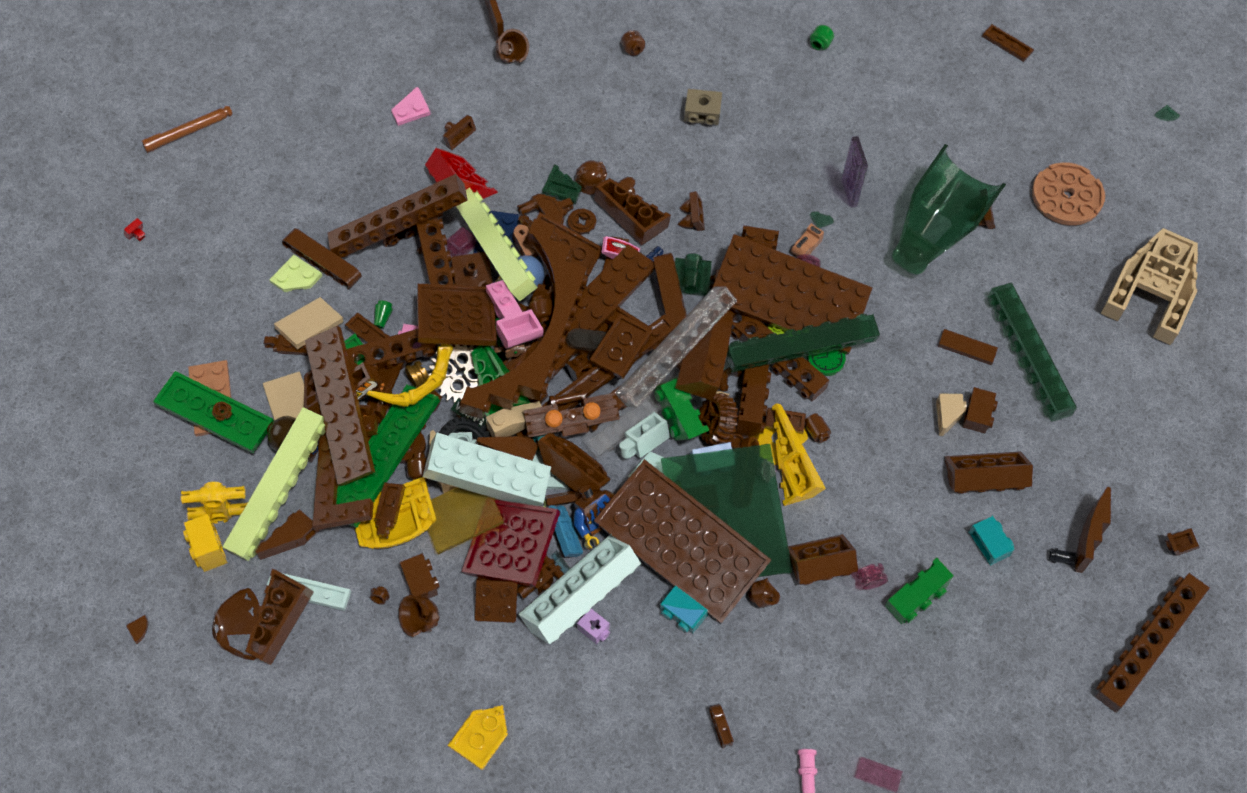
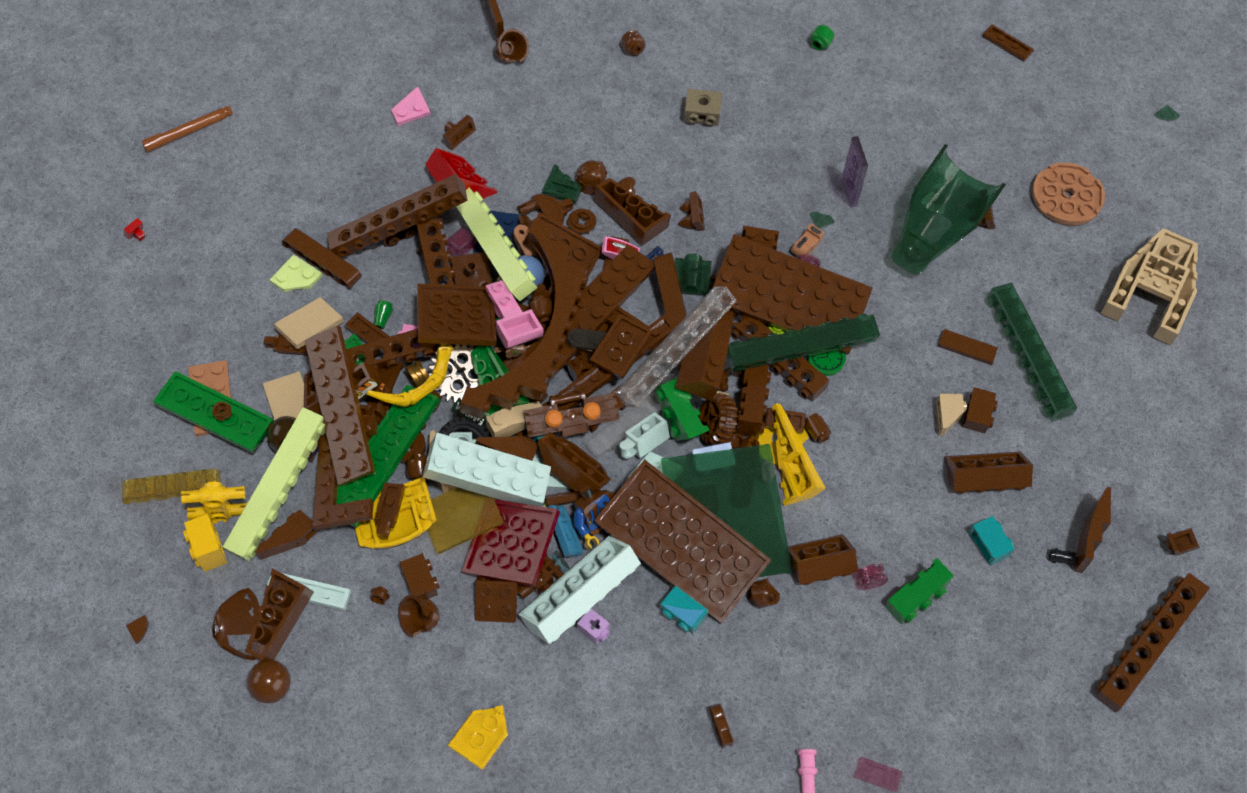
none -> clear yellow beam [122,469,221,505]
none -> reddish brown piece [246,660,291,703]

